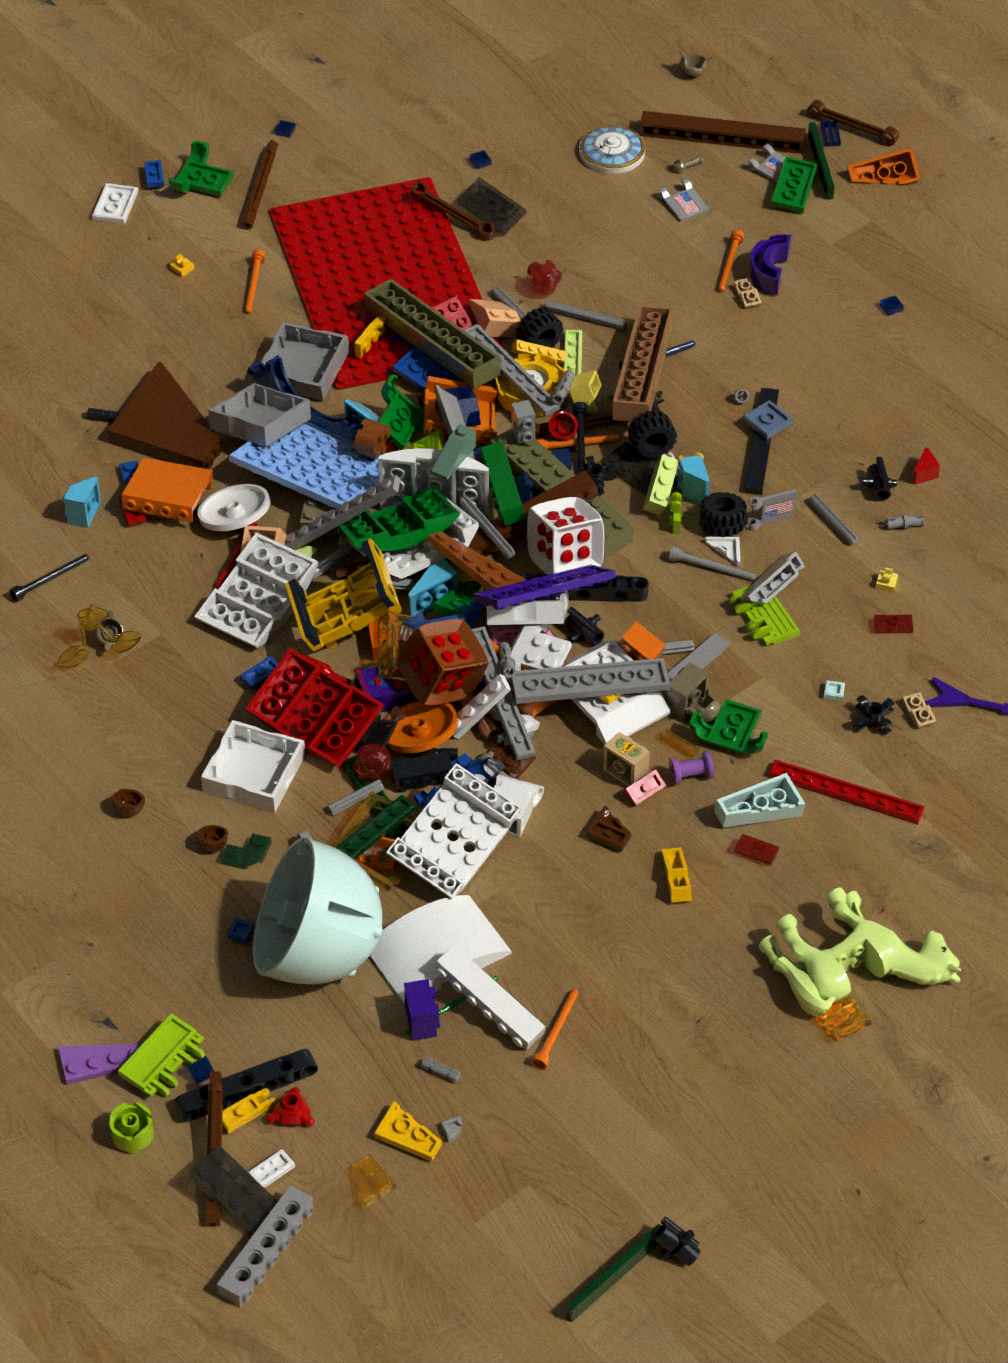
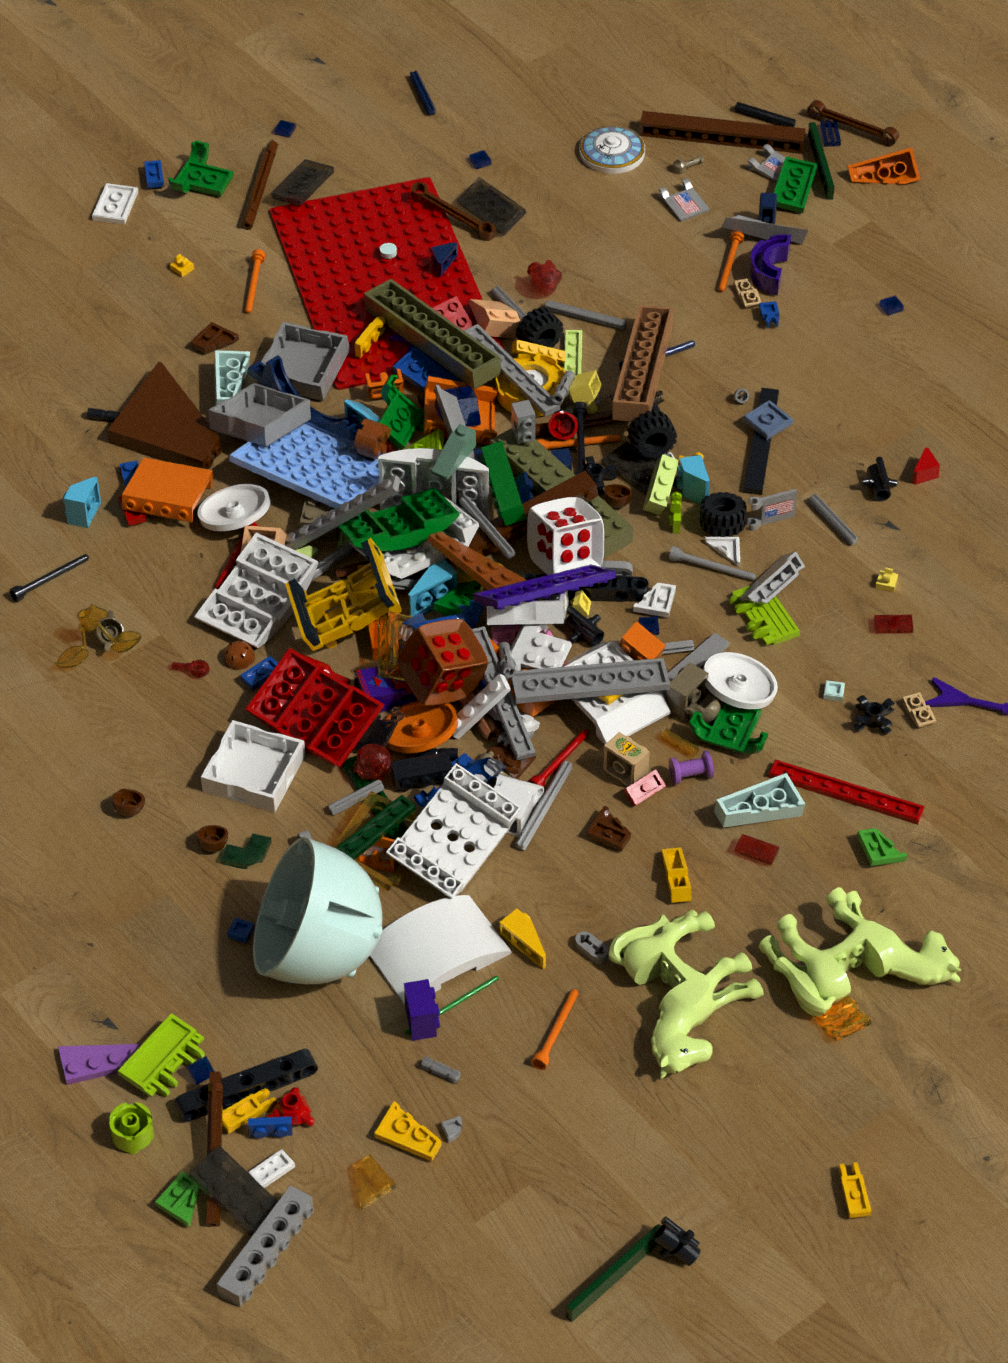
white brick [436,945,545,1051] -> none
dark tan hair [679,50,713,76] -> none
light grey pin [886,514,924,529] -> none
none -> bright green wing [155,1171,200,1227]
none -> clear red plate [172,660,210,678]
none -> reddish brown wing [191,322,239,354]
none -> light aqua wedge [214,350,250,406]
none -> dark orange helmet [224,641,255,669]
none -> blue plate [248,1116,292,1138]
none -> clear smoke plate [271,159,334,206]
none -> orange window [365,369,404,400]
none -> light aqua tile [380,243,397,259]
none -> dark blue axle [410,71,436,115]
none -> dark blue slope [431,242,458,276]
none -> yellow slope [500,908,546,969]
none -> light grey axle [516,761,572,851]
none -> red piece [528,729,590,787]
none -> light yellow tile [568,590,591,616]
none -> light grey beam [575,931,609,964]
none -> light grey beam [601,560,633,576]
none -> reddish brown helmet [603,484,632,508]
none -> yellowish green animal [608,909,764,1079]
none -> white wing [633,582,676,618]
none -> clear blue tile [639,616,659,635]
none -> white dish [703,652,778,709]
none -> light grey wedge [722,215,808,244]
none -> black axle [735,102,796,127]
none -> dark blue brick [758,193,777,225]
none -> blue plate [759,301,779,328]
none -> yellow hinge [839,1162,871,1218]
none -> bright green wing [856,828,907,866]

